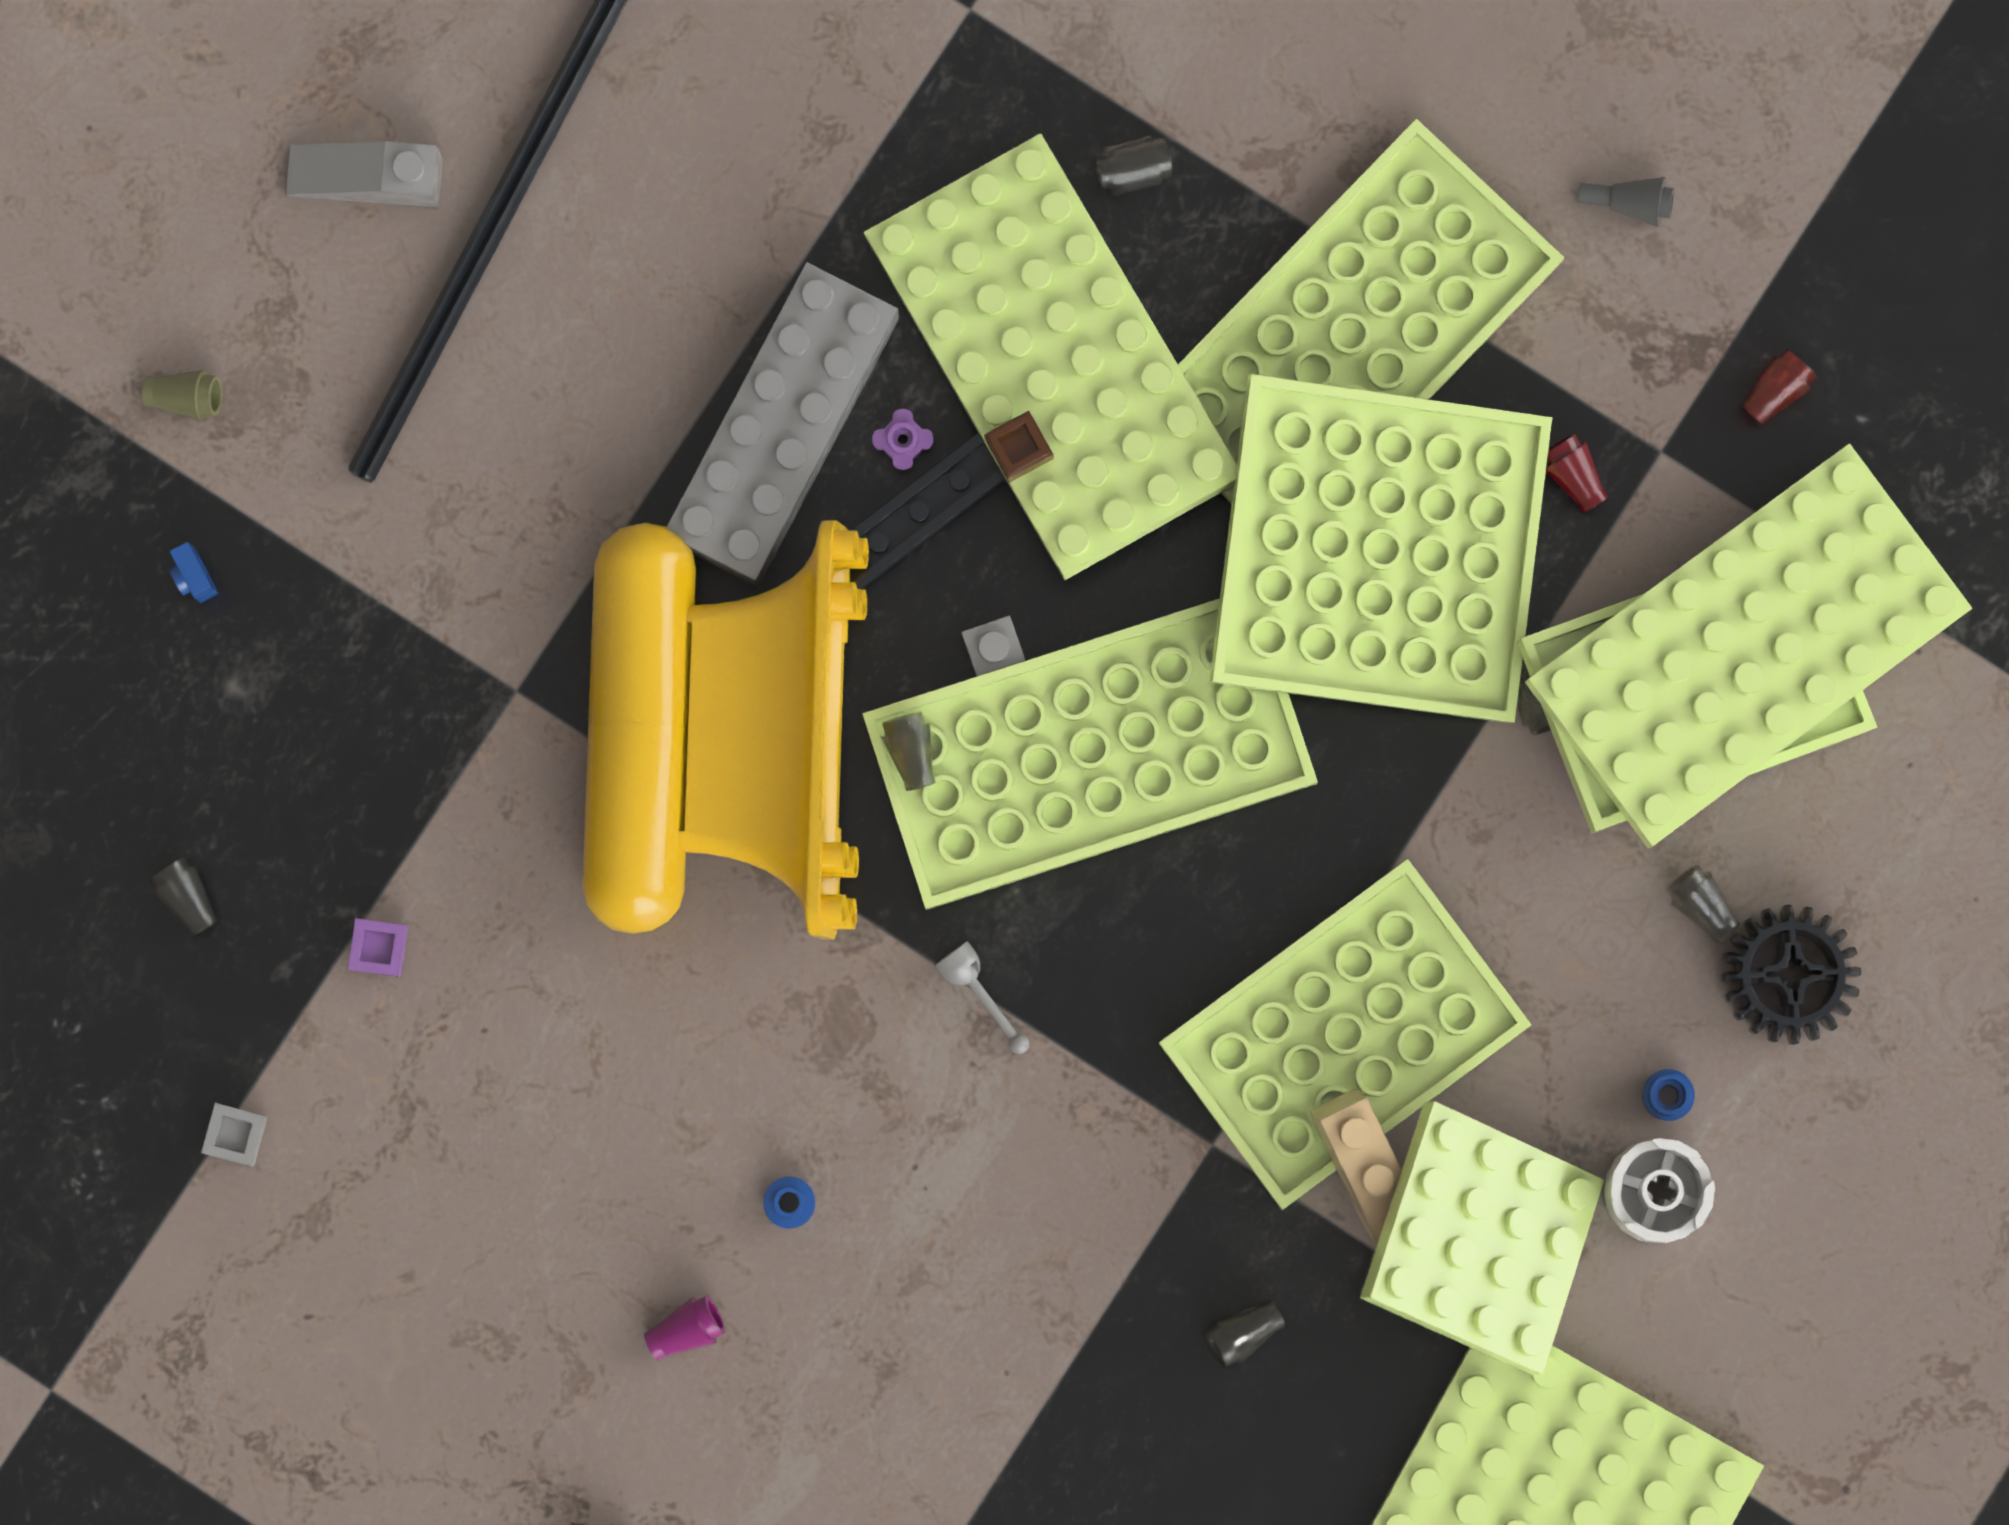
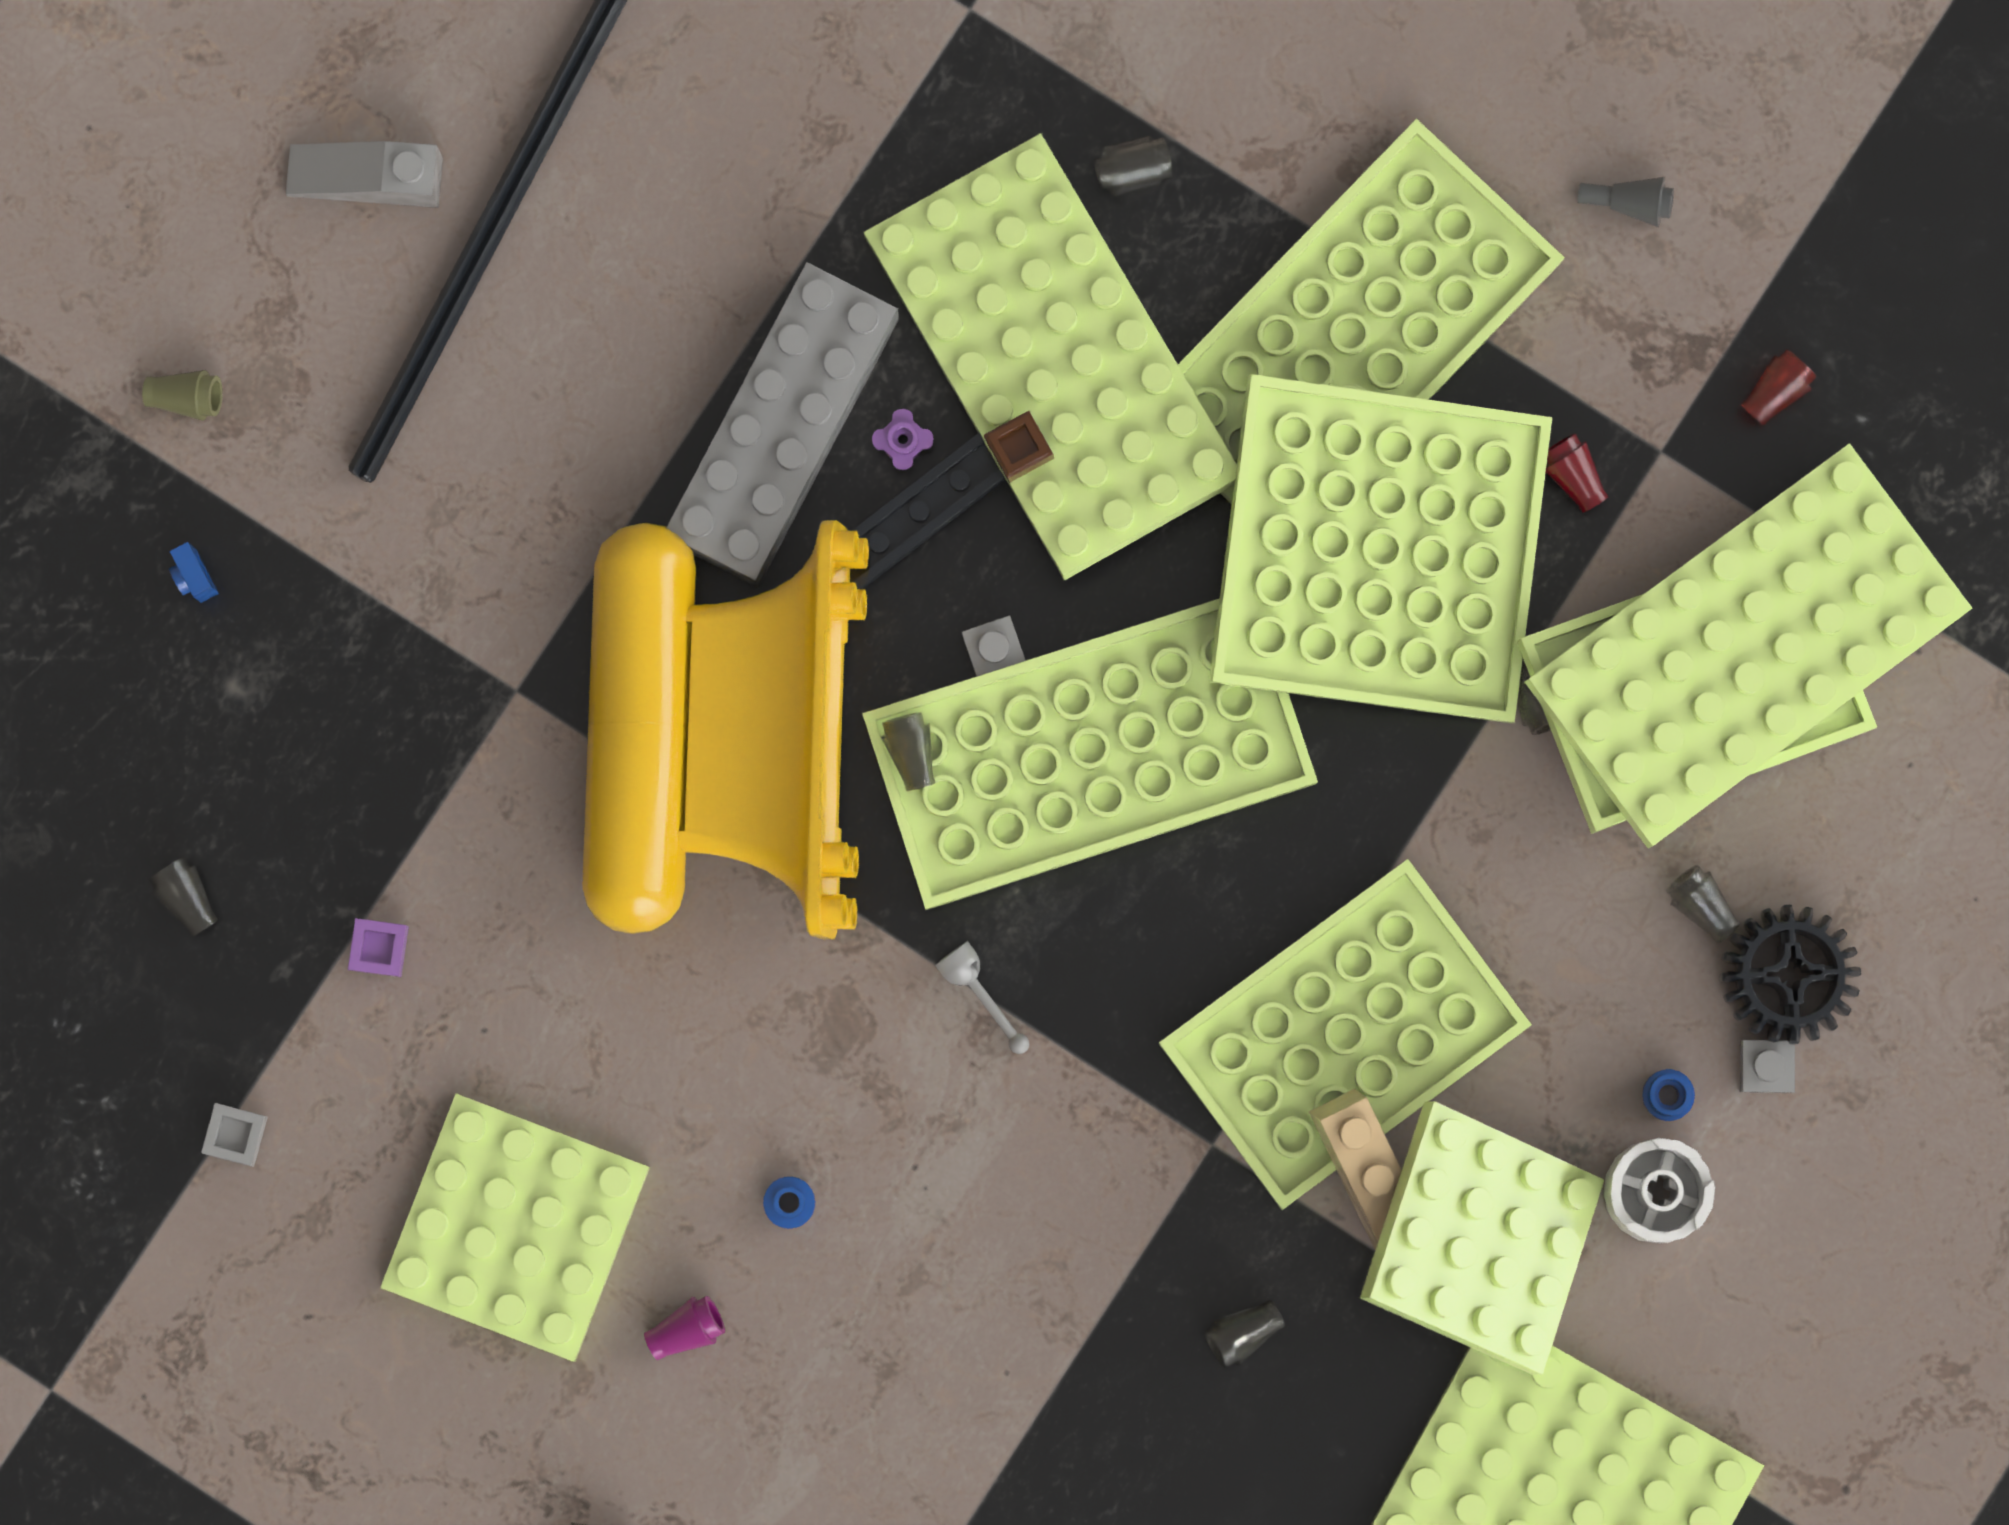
none -> yellowish green plate [380,1094,650,1362]
none -> light grey plate [1740,1040,1795,1093]

